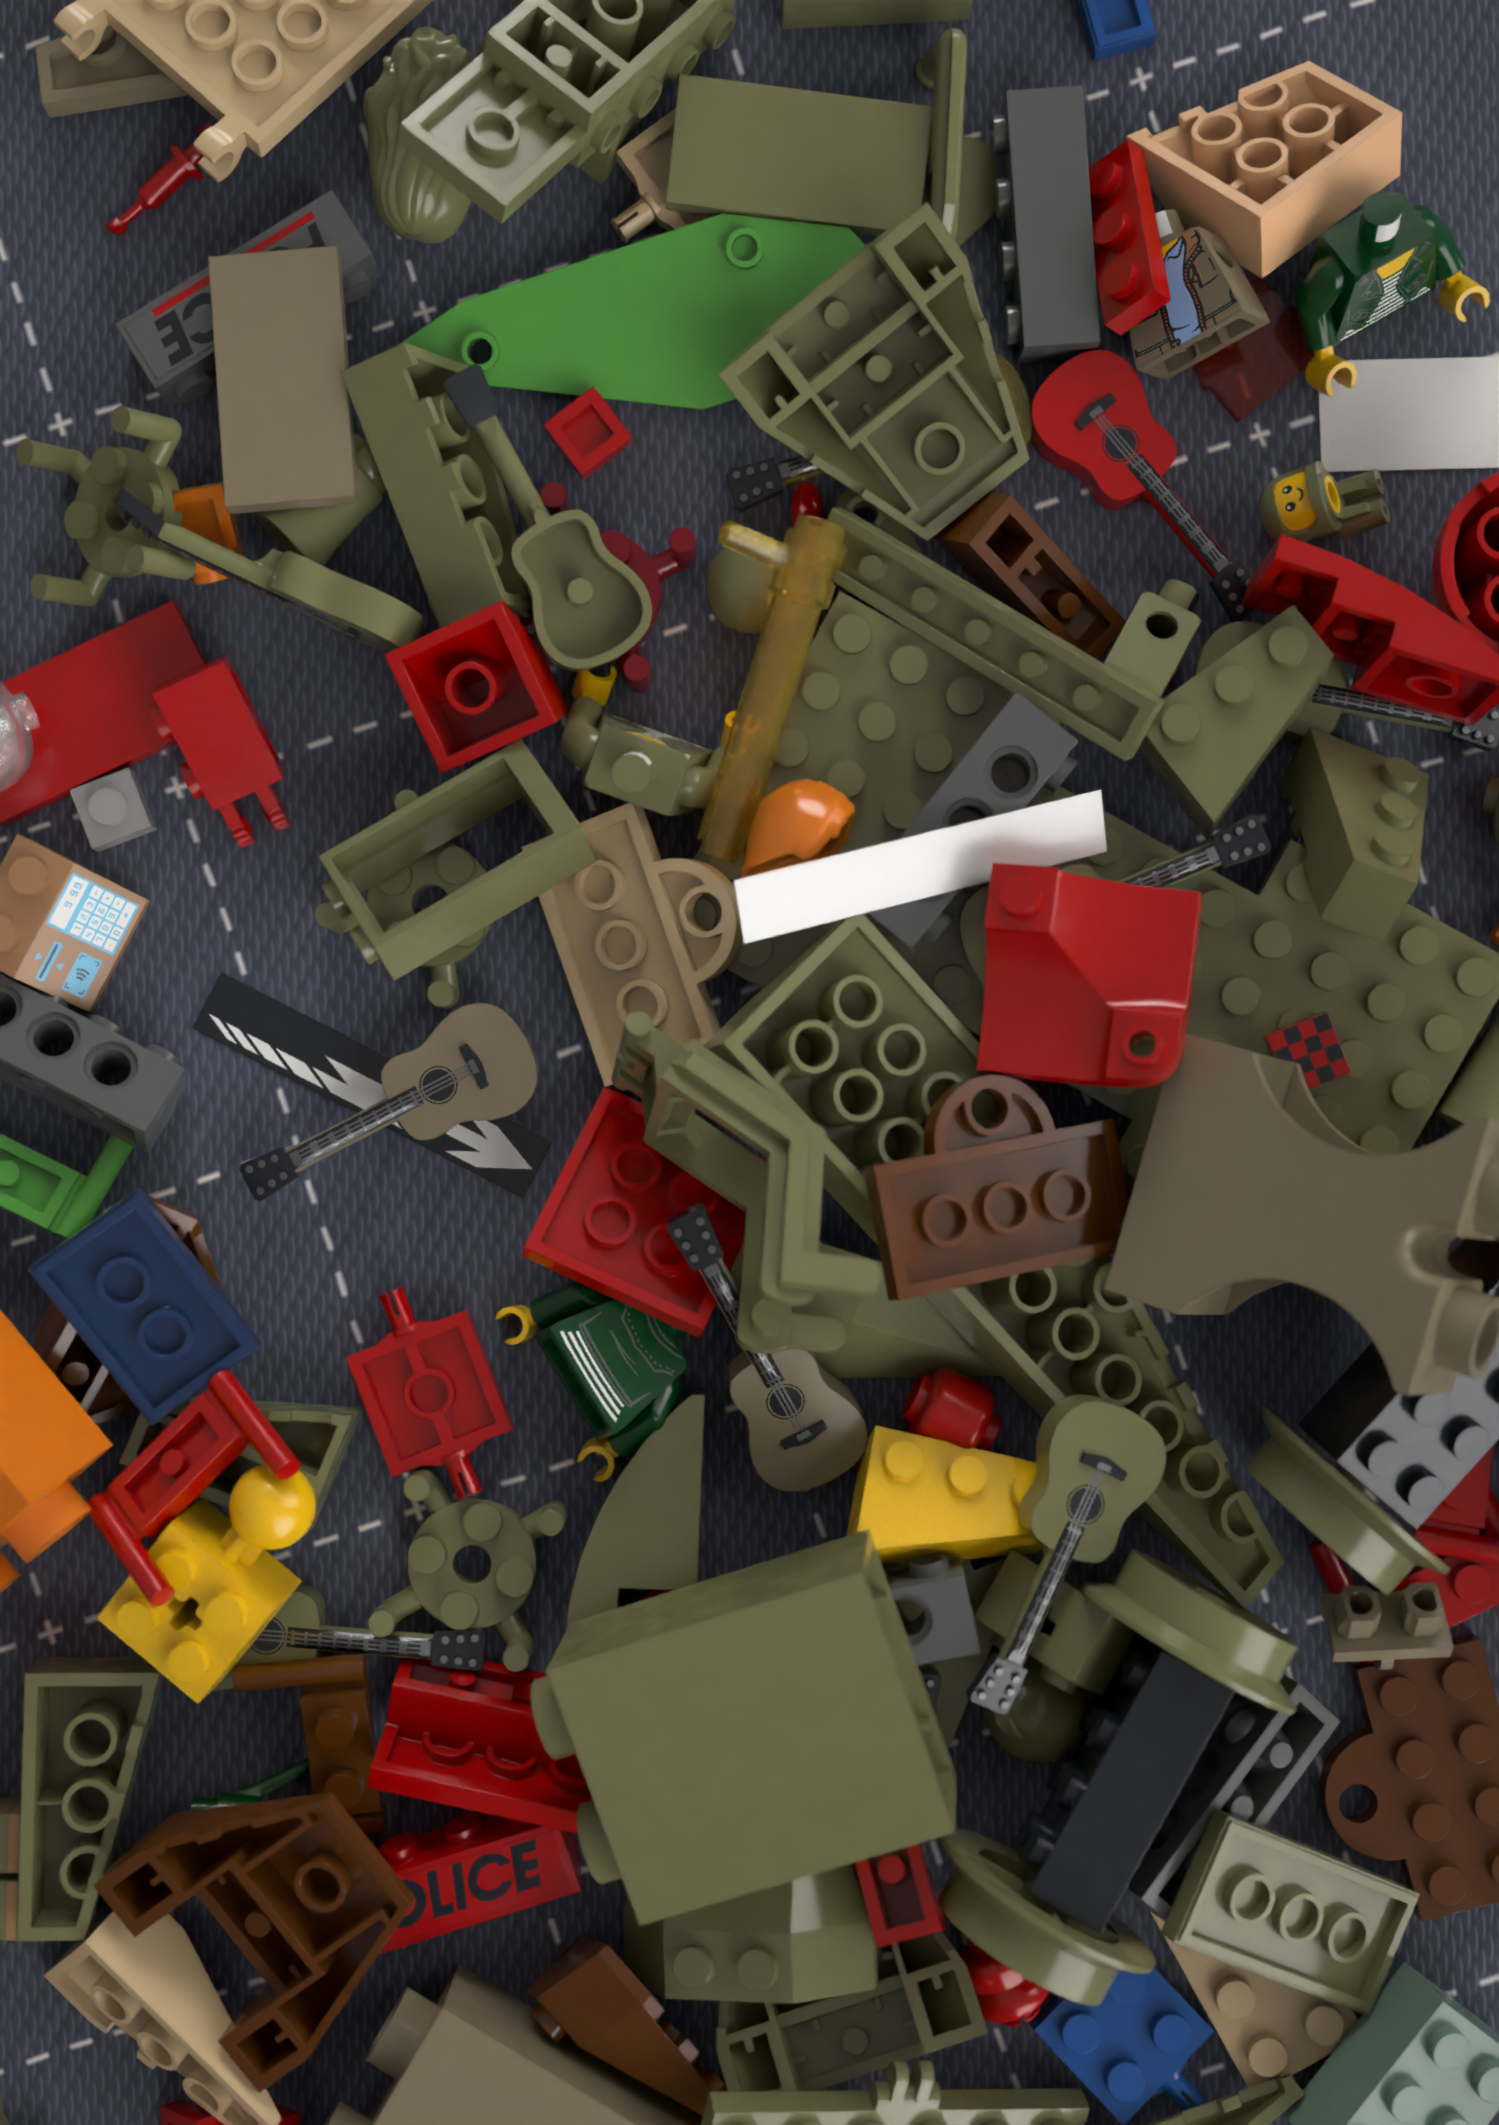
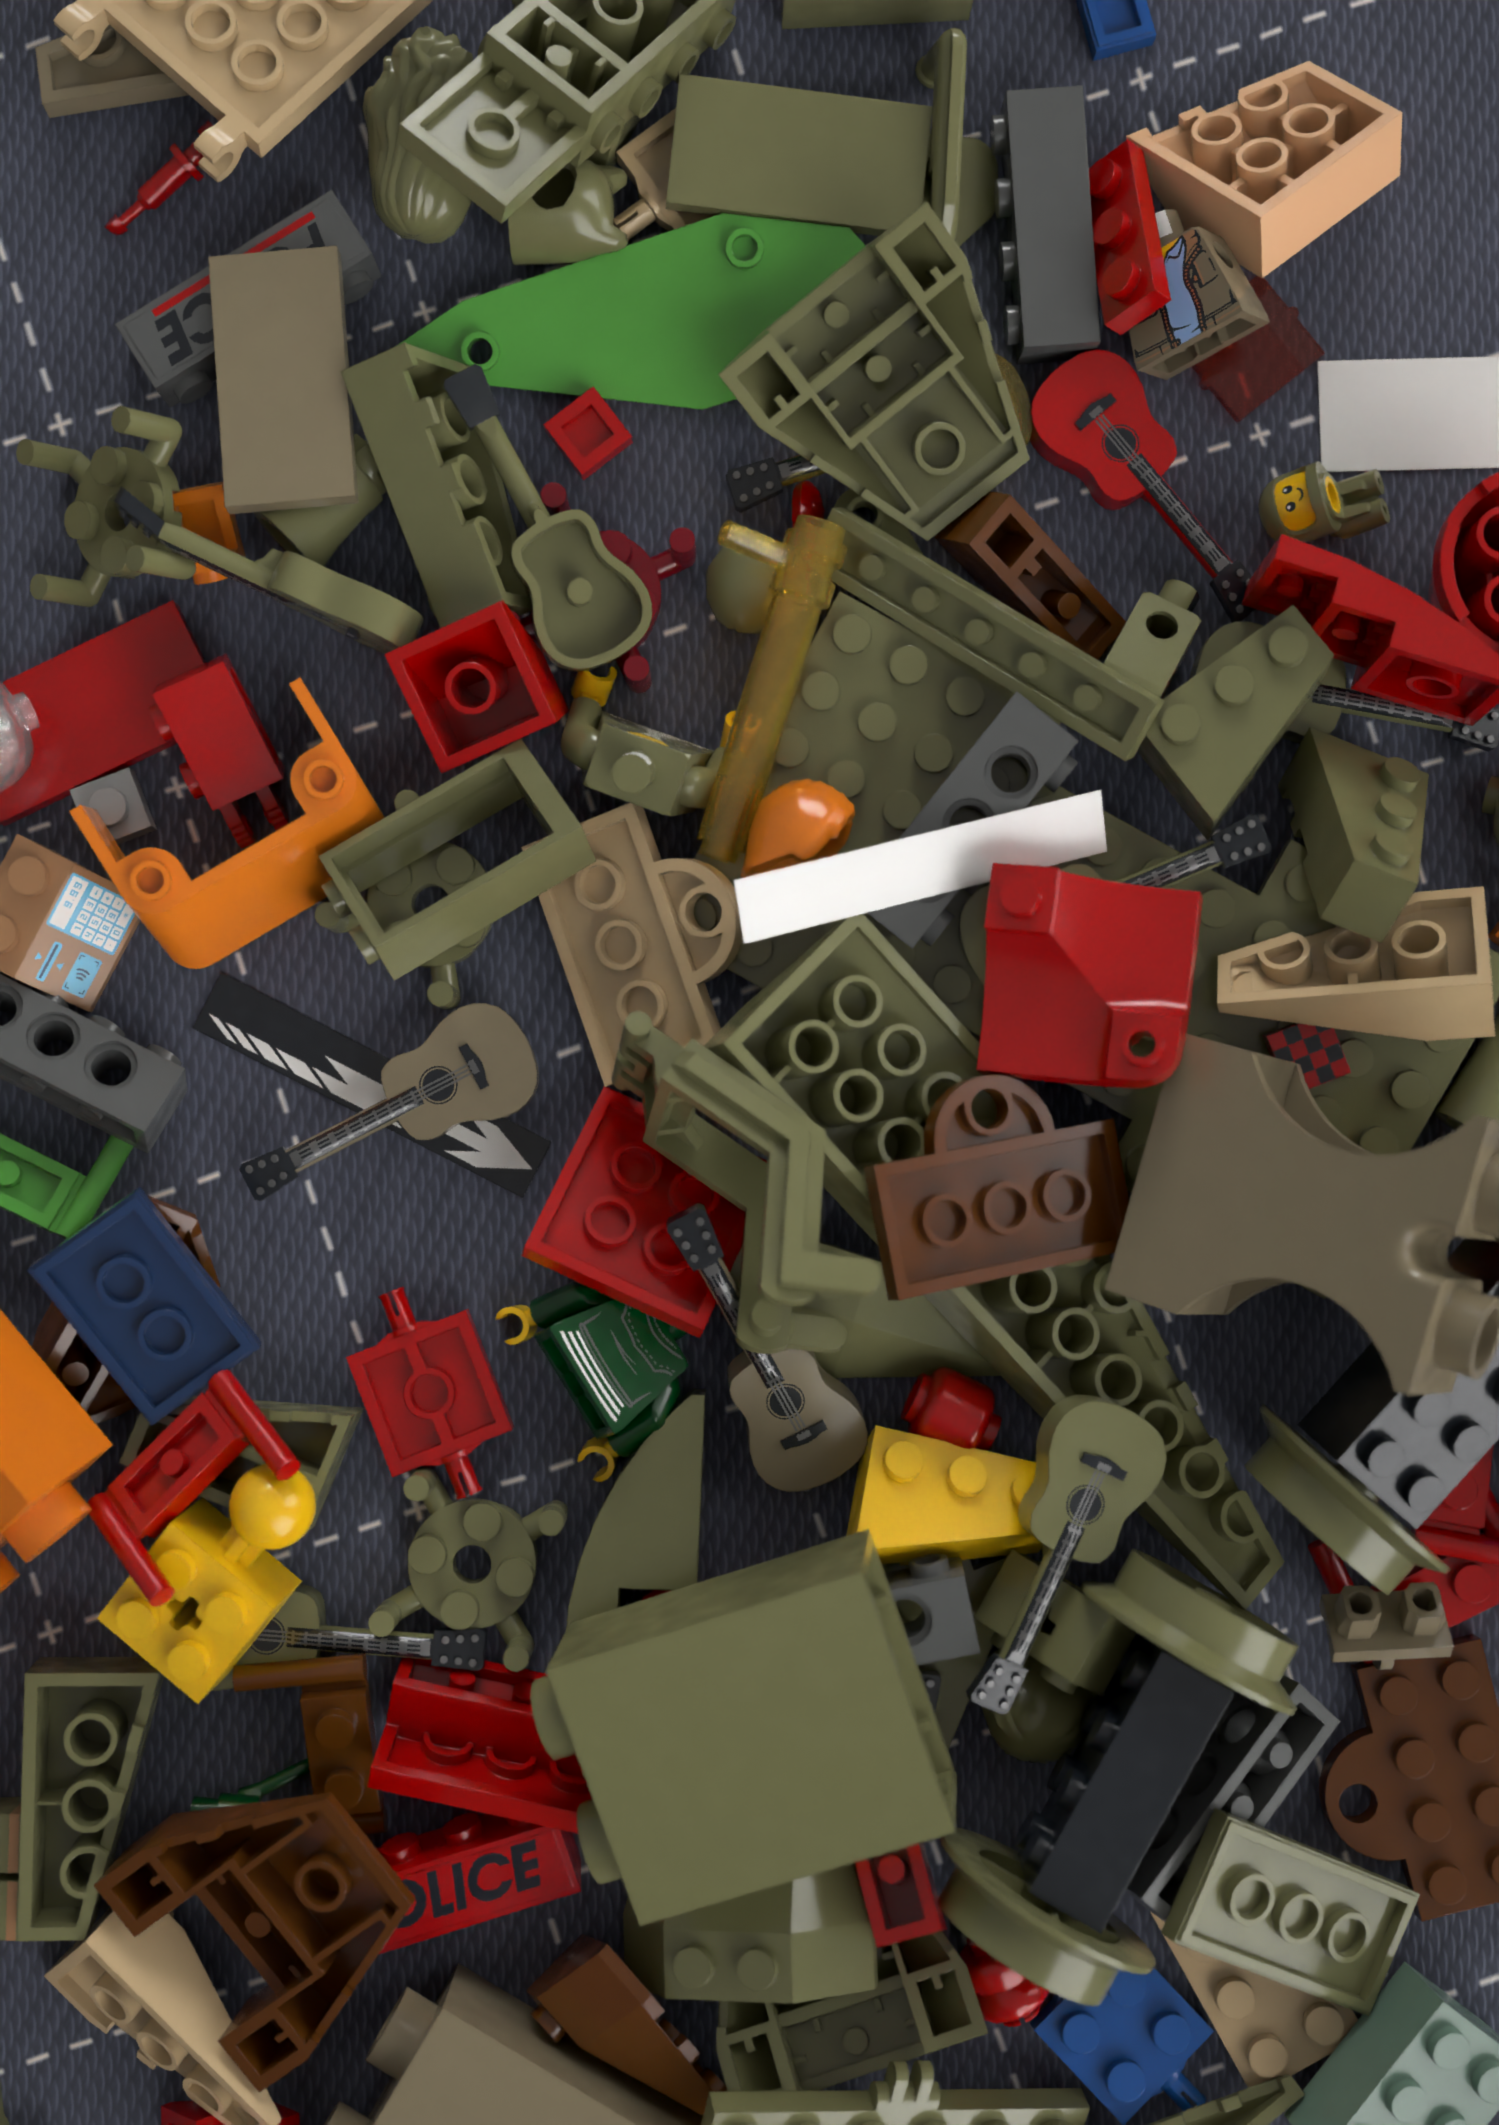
dark green torso [1295,192,1490,397] -> none
none -> orange windscreen [69,678,385,969]
none -> olive piece [508,160,628,266]
none -> tan wedge [1217,886,1495,1041]

